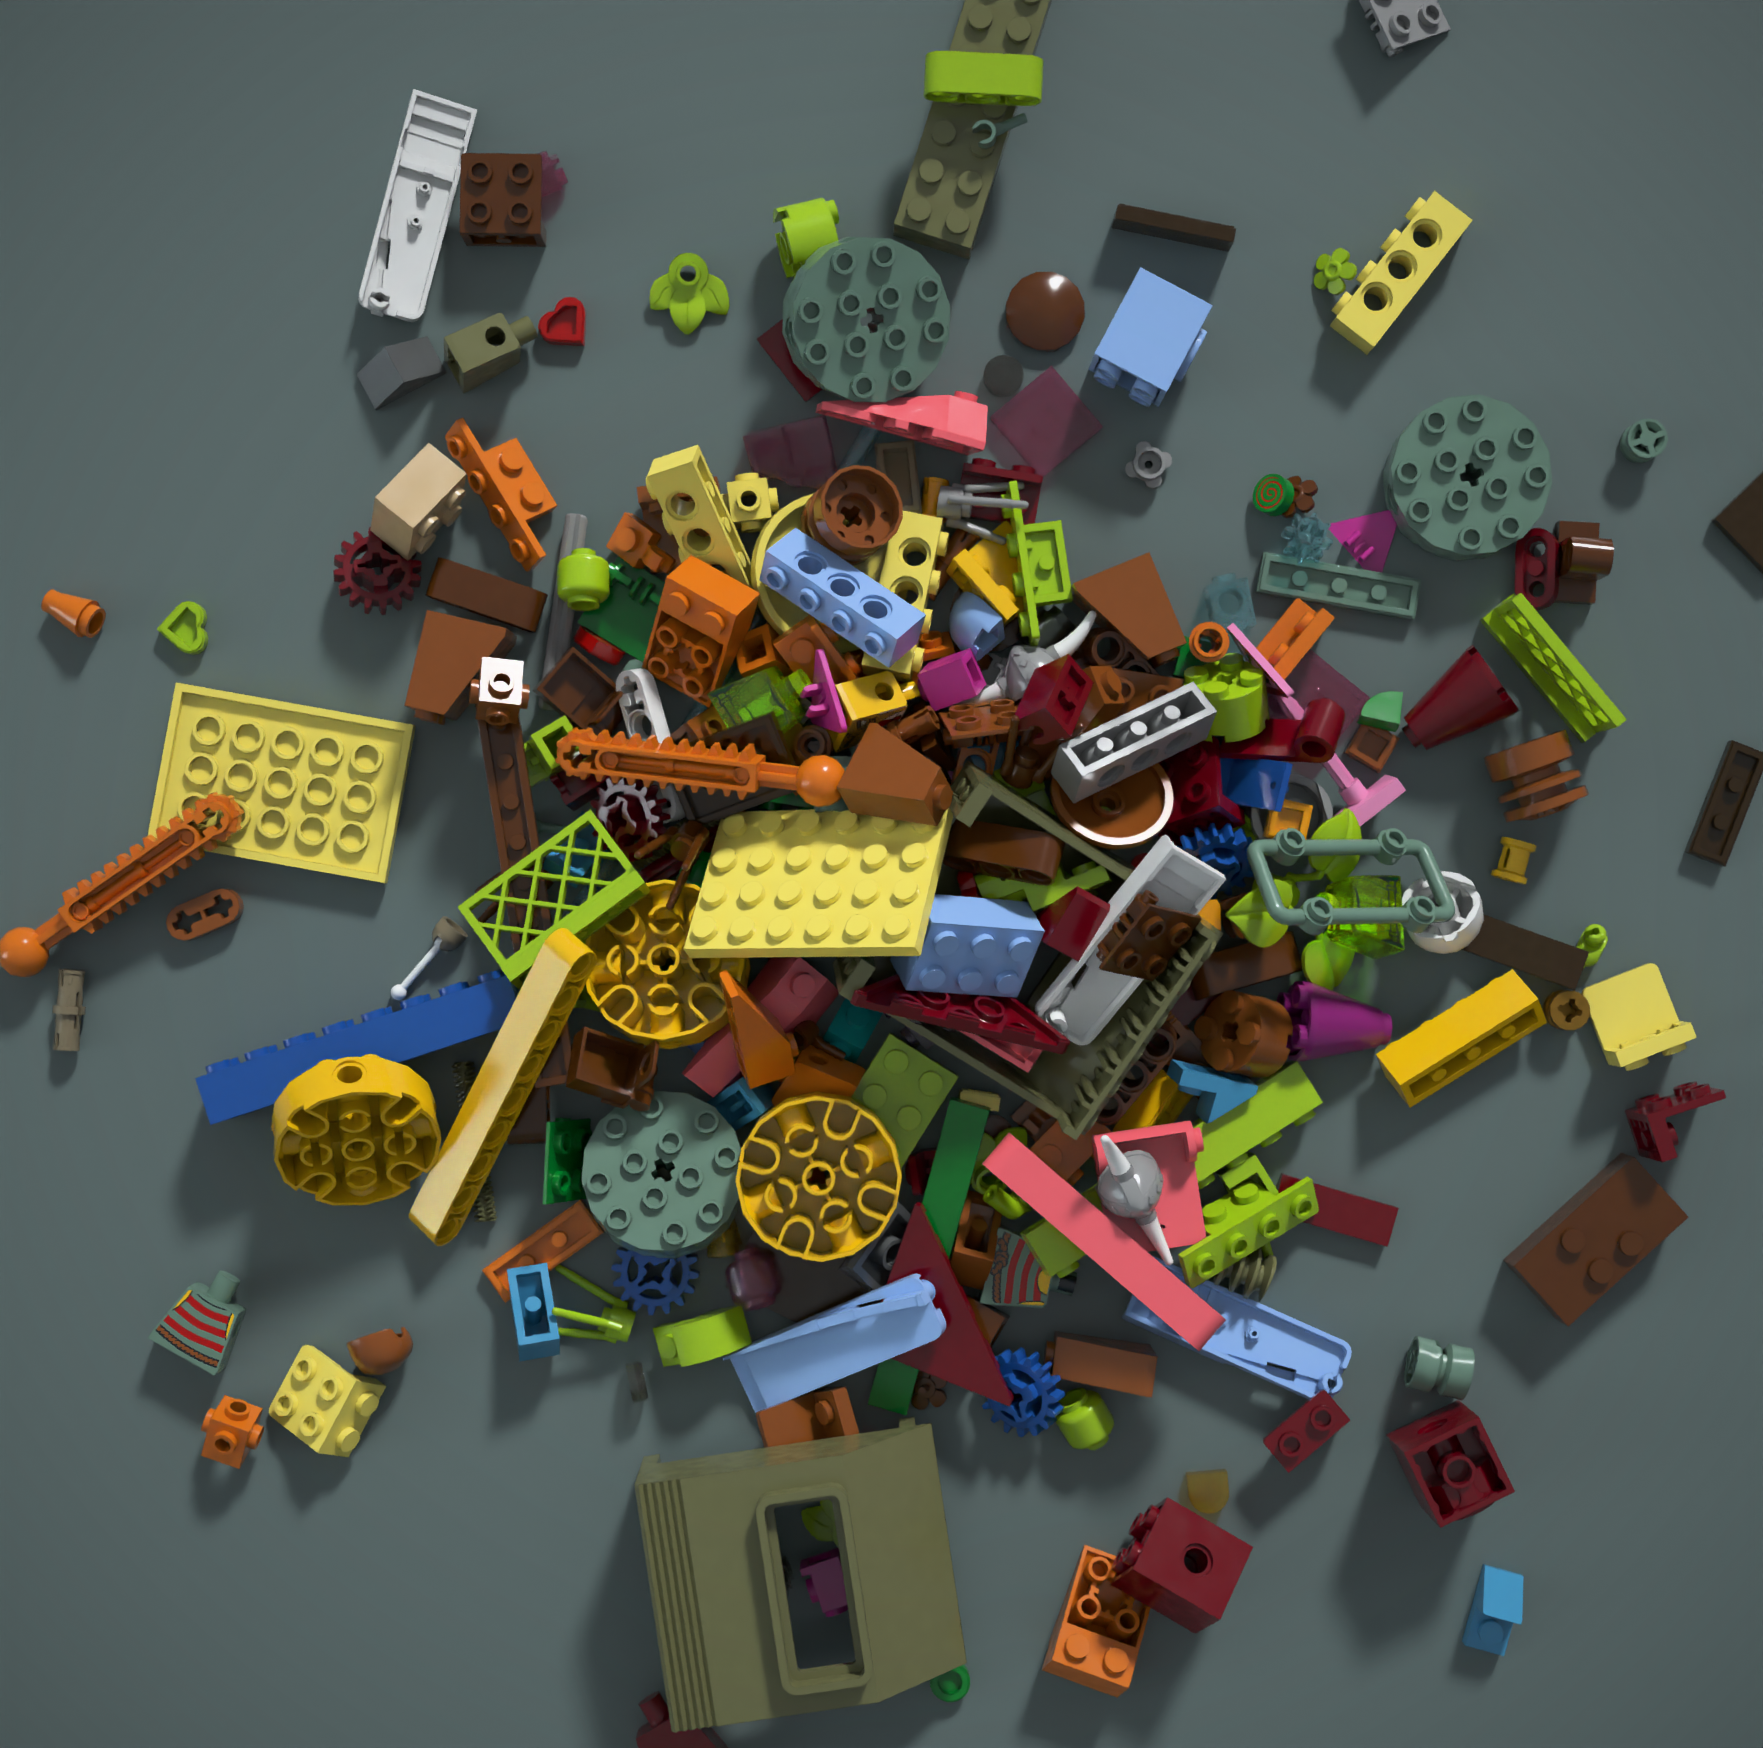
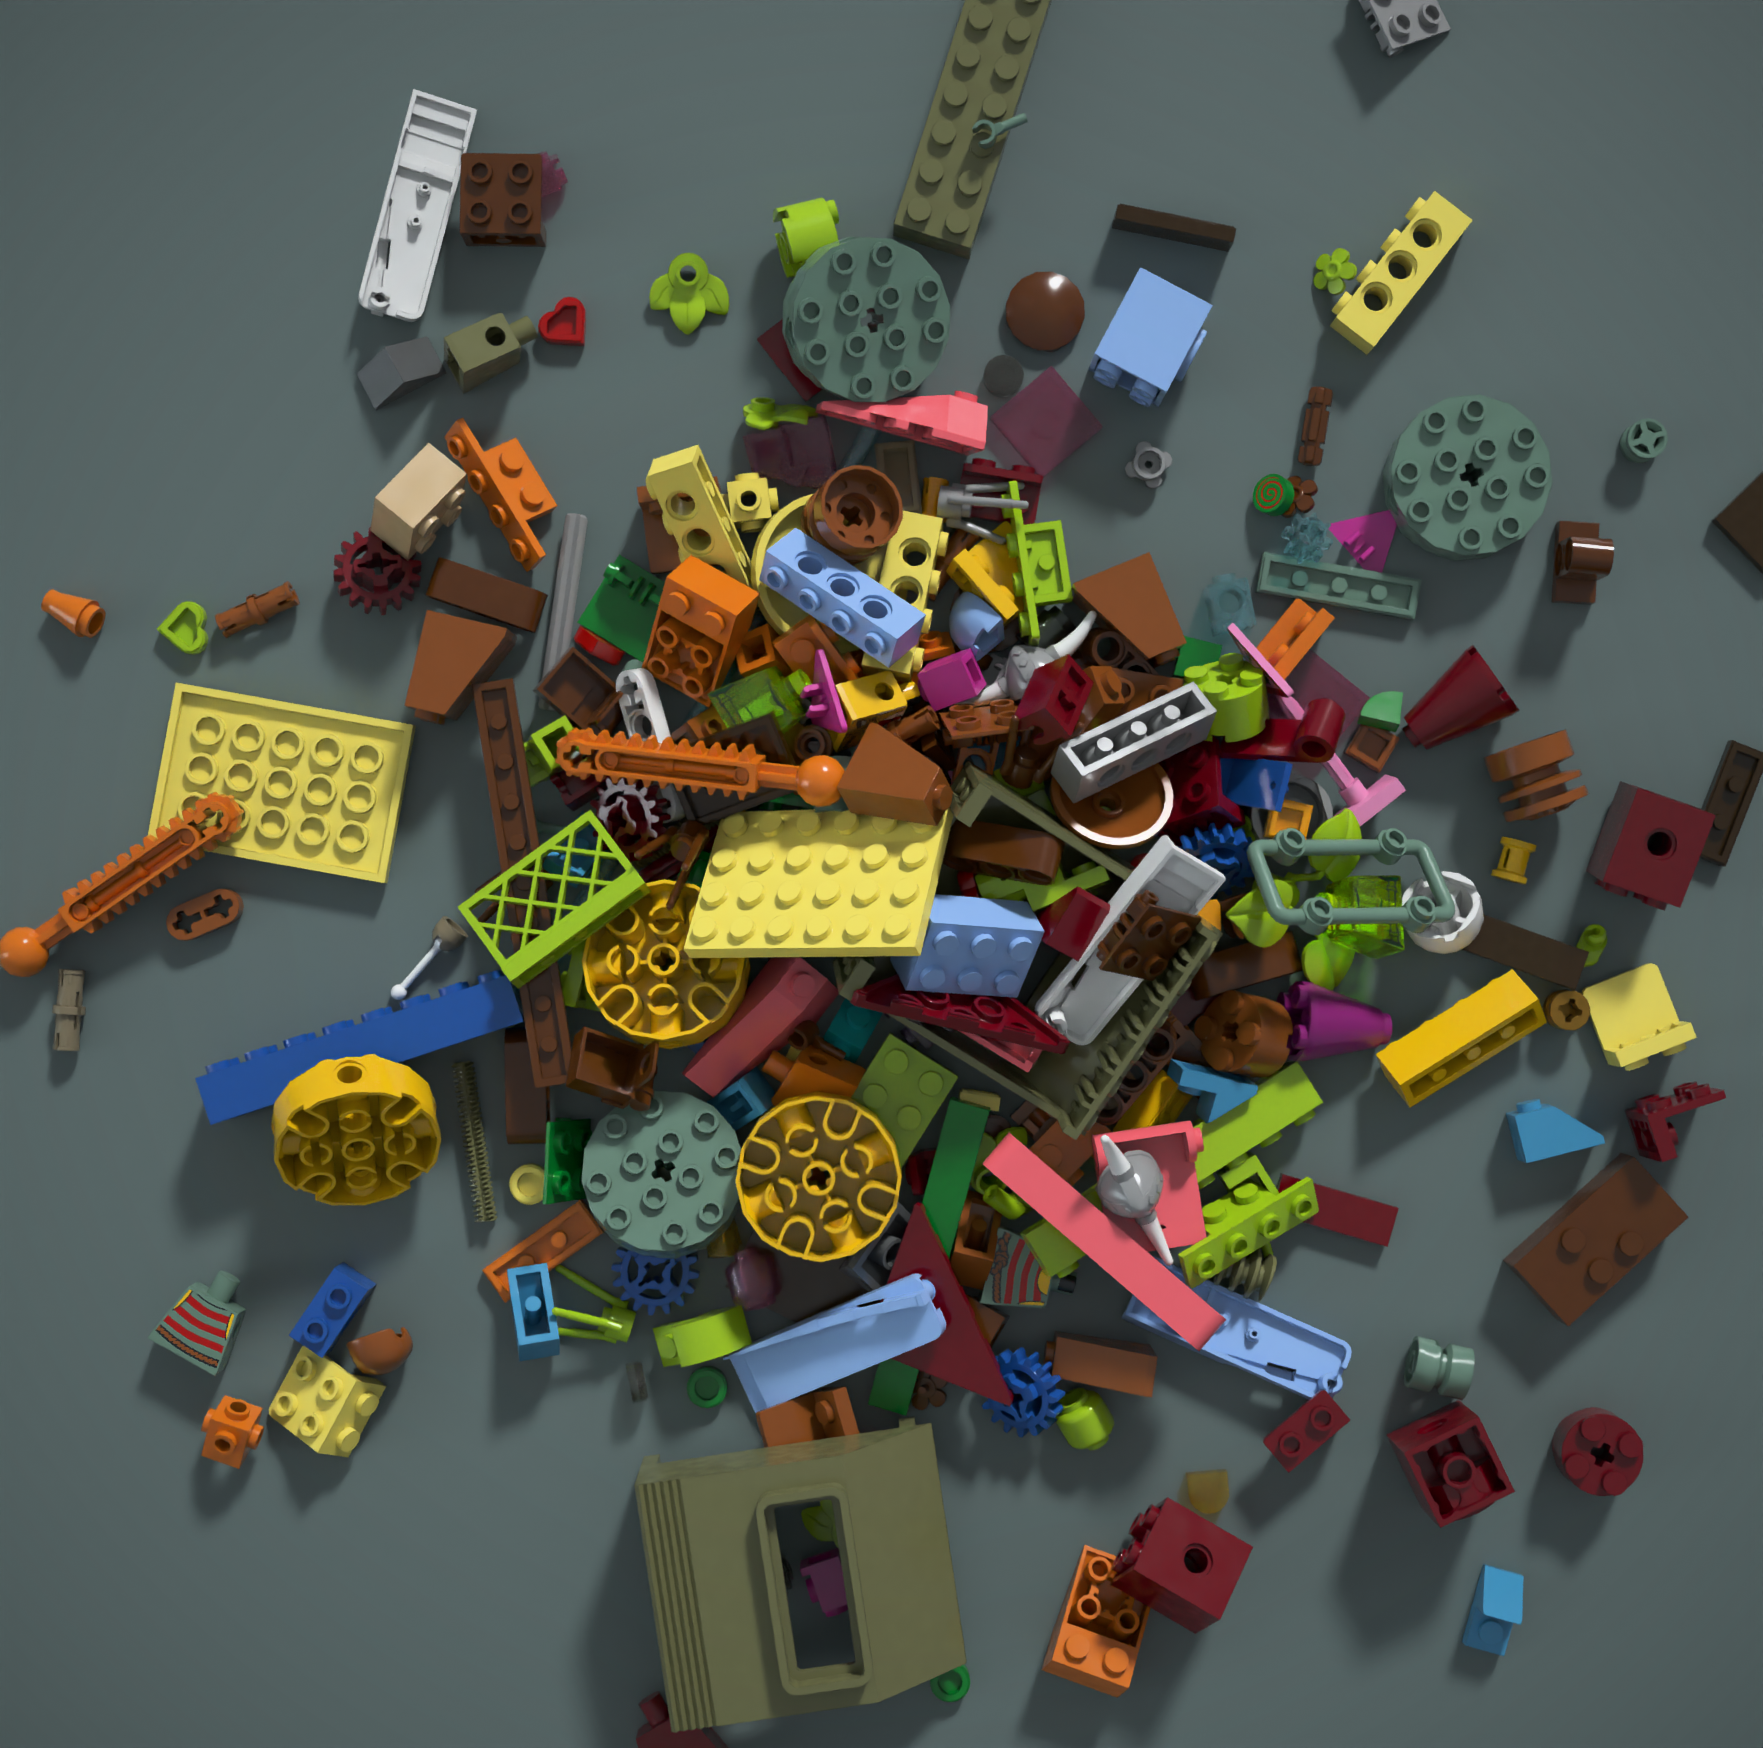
yellow beam [409,928,597,1246] -> none
brick [469,657,530,725] -> none
lime head [557,548,610,611] -> none
orange plate [606,512,676,574] -> none
orange slope [719,970,799,1089] -> none
lime beam [923,51,1044,106] -> none
orange cone [1189,622,1230,662] -> none
lime fence [1480,593,1627,743] -> none
dark red plate [1515,528,1560,610] -> none
none -> dark orange pin [215,581,300,638]
none -> blue brick [289,1262,376,1358]
none -> light yellow tile [509,1163,544,1205]
none -> green tile [687,1366,728,1408]
none -> lime plate [743,397,818,430]
none -> reddish brown axle [1298,386,1333,466]
none -> dark azure slope [1506,1099,1605,1163]
none -> dark red brick [1552,1407,1643,1496]
none -> dark red brick [1586,781,1716,911]

